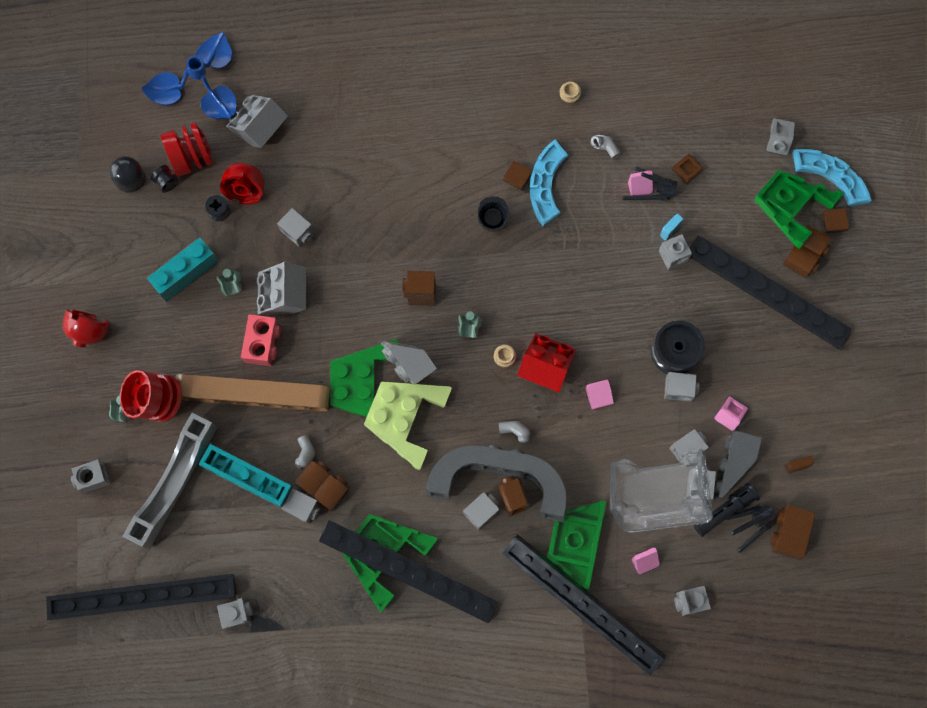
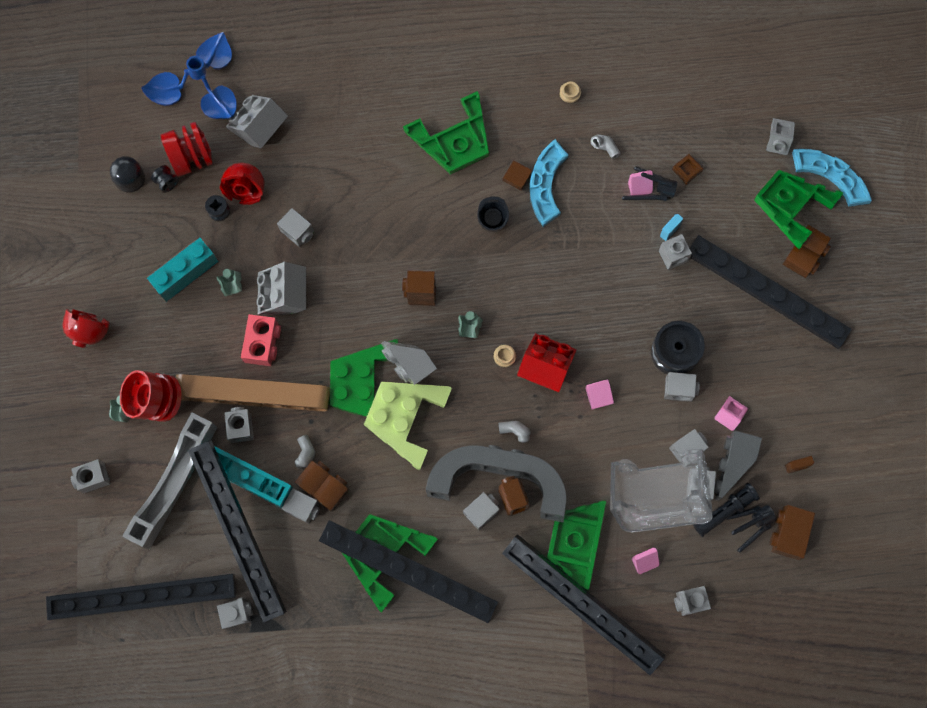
reddish brown tile [822,208,849,233] -> none
none -> black plate [188,440,287,623]
none -> light grey brick [225,407,254,443]
none -> green wing [403,91,489,175]

